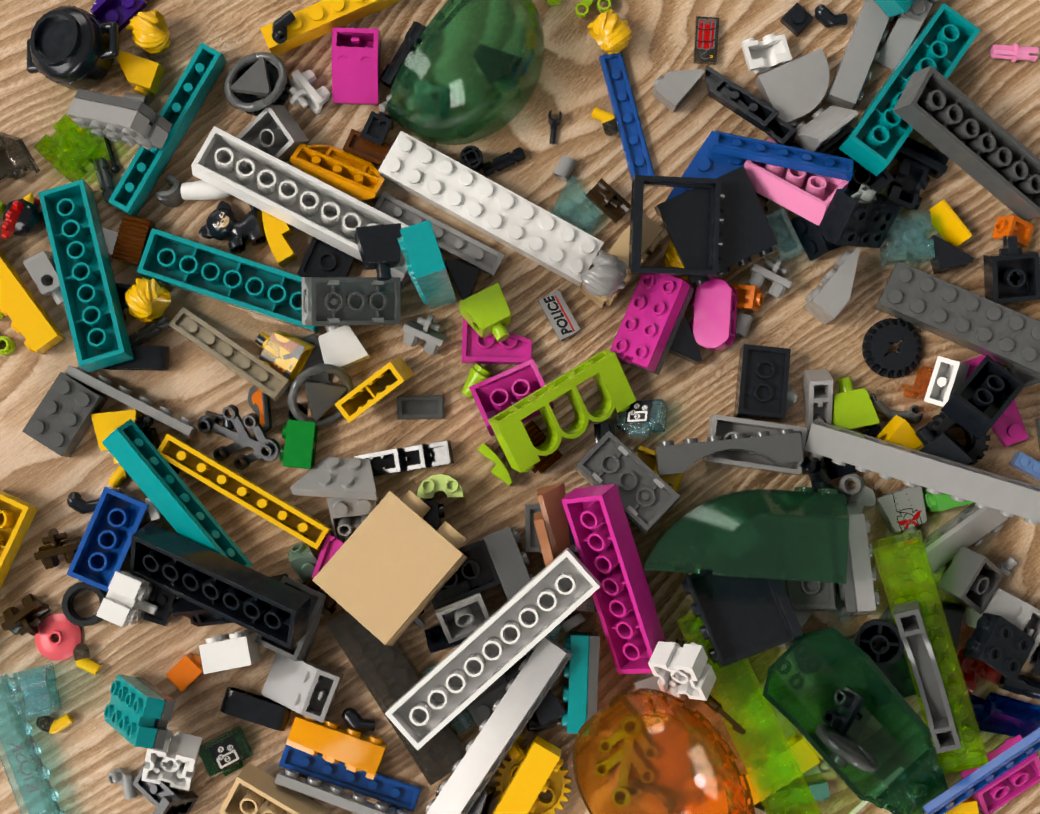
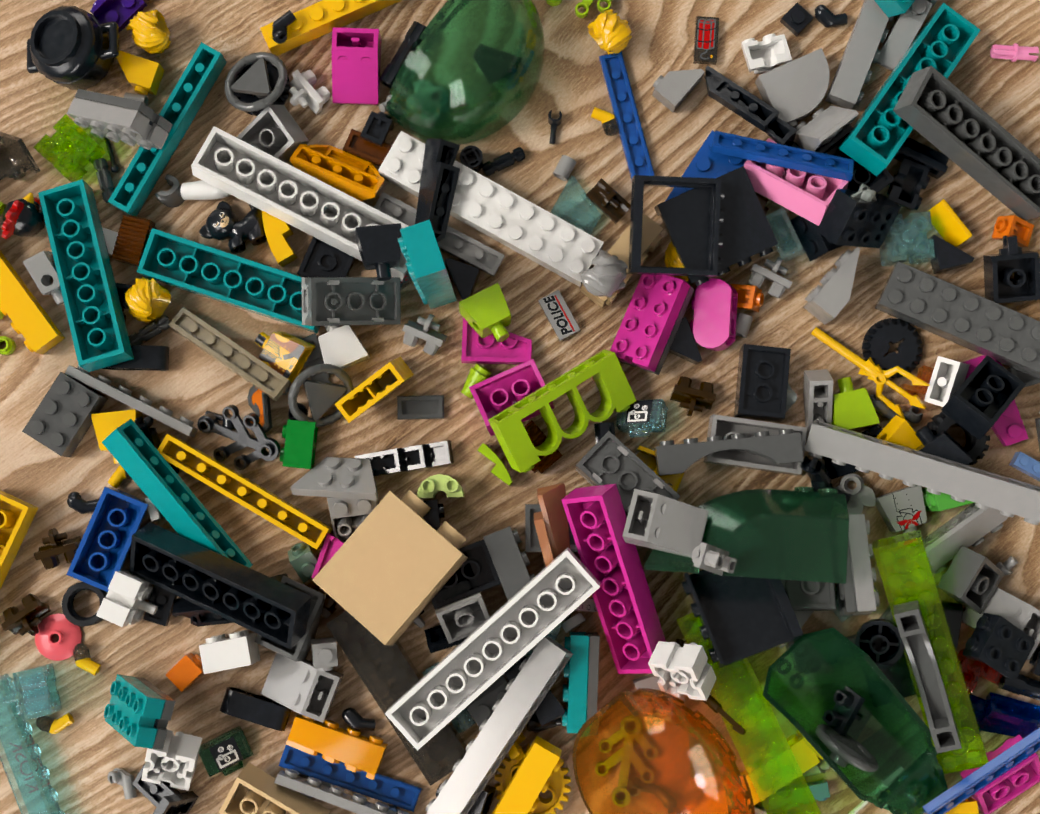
none -> light grey brick [311,637,338,671]
none -> black wedge [415,139,460,242]
none -> light grey slope [622,489,709,558]
none -> dark brown hips [670,376,716,417]
none -> light grey hips [691,542,737,576]
none -> yellow piece [811,327,930,419]

